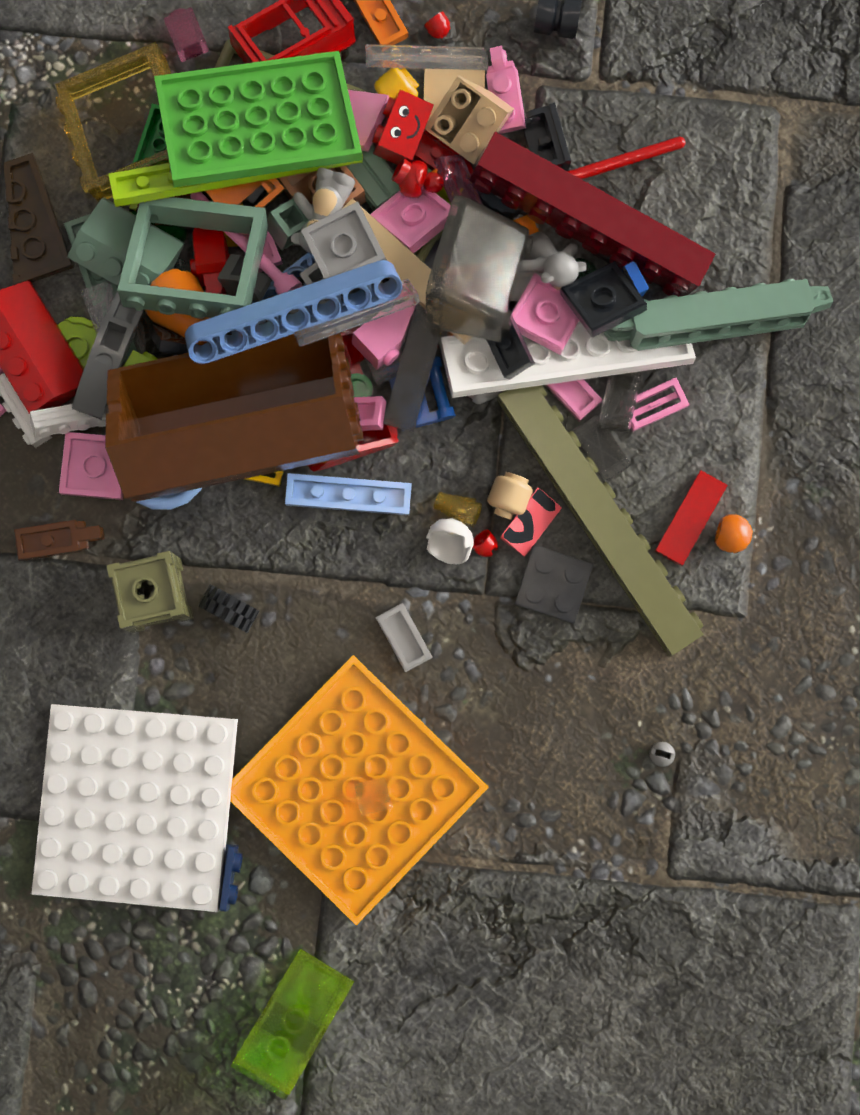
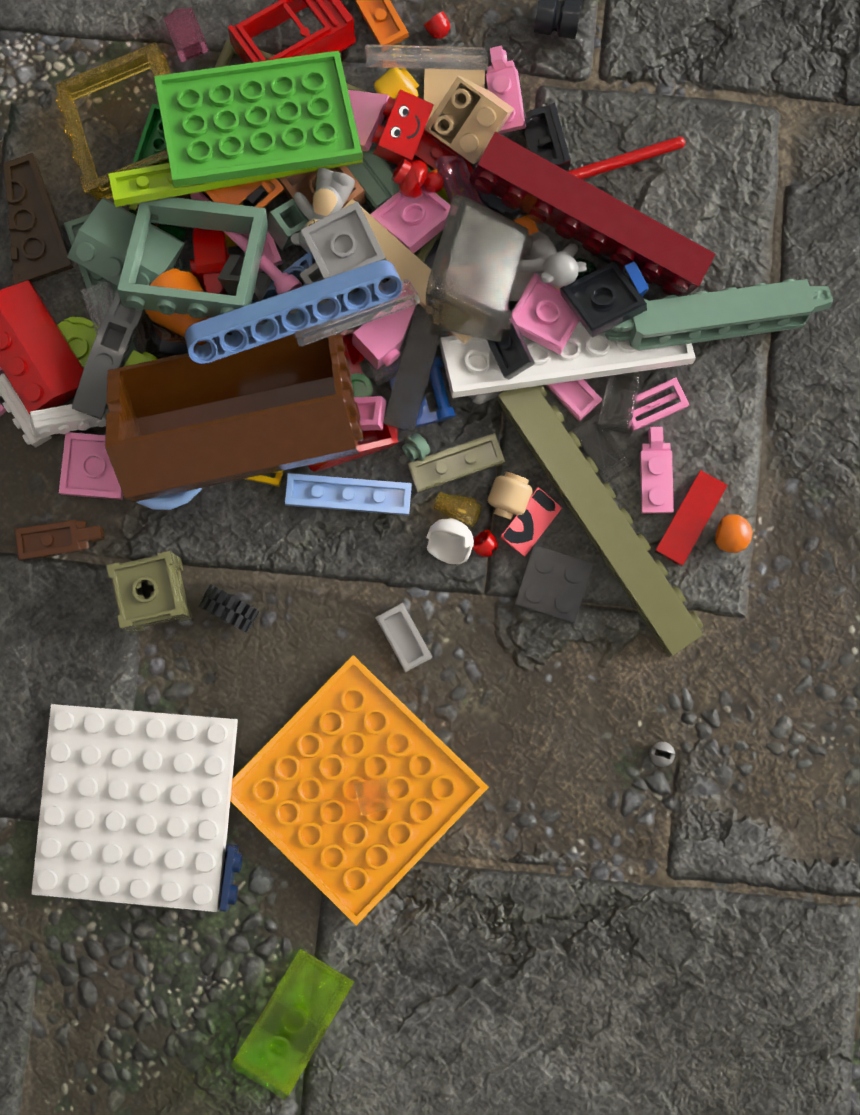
none -> sand green plate [402,433,430,461]
none -> olive tile [407,433,505,493]
none -> bright pink hinge [640,427,674,514]

